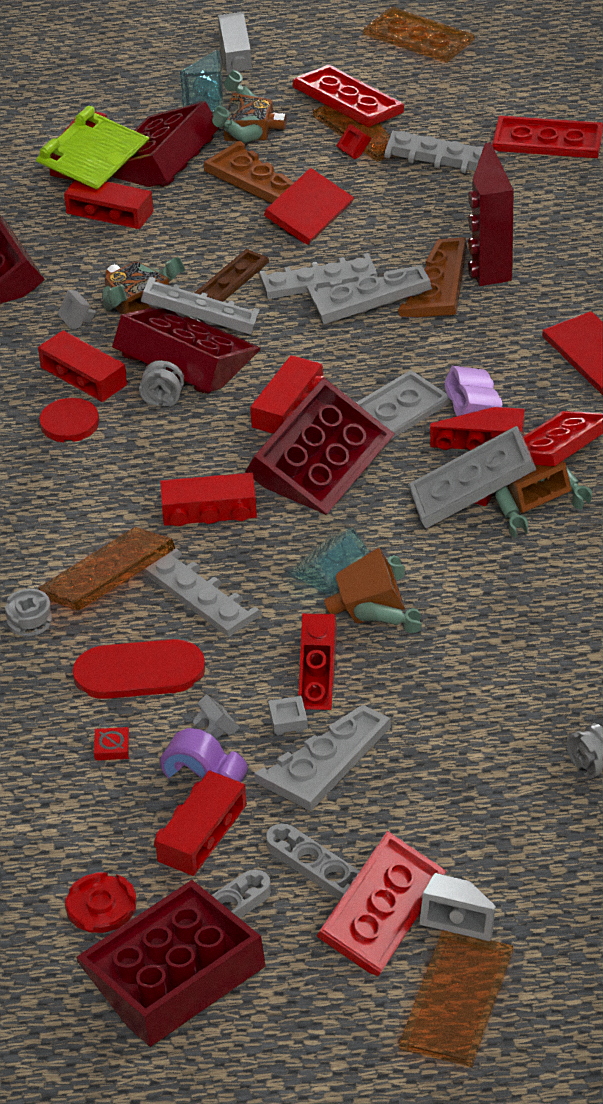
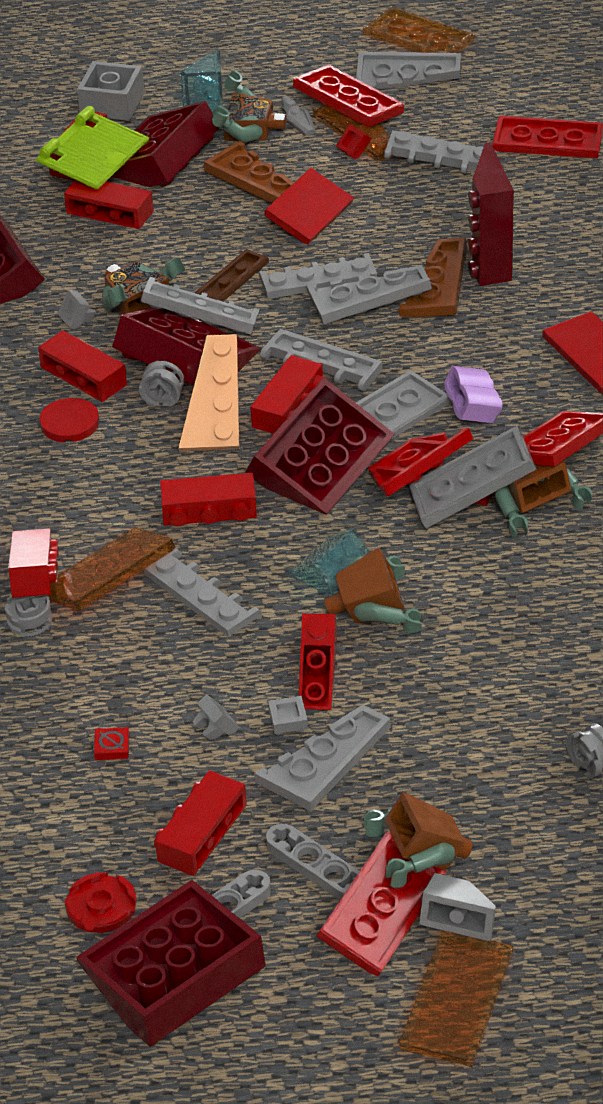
red tile [73,639,205,699] -> none
medium lavender animal [160,728,248,782] -> none
light grey slope [218,12,252,73] -> none
red slope [430,407,525,450] -> none
none -> brick [9,528,59,598]
none -> light grey brick [77,61,144,121]
none -> light nougat wing [179,334,240,451]
none -> light grey hinge [260,329,383,391]
none -> light grey piece [281,96,316,136]
none -> light grey wing [356,52,461,89]
none -> dark orange torso [364,792,473,888]
none -> red wing [368,428,473,496]

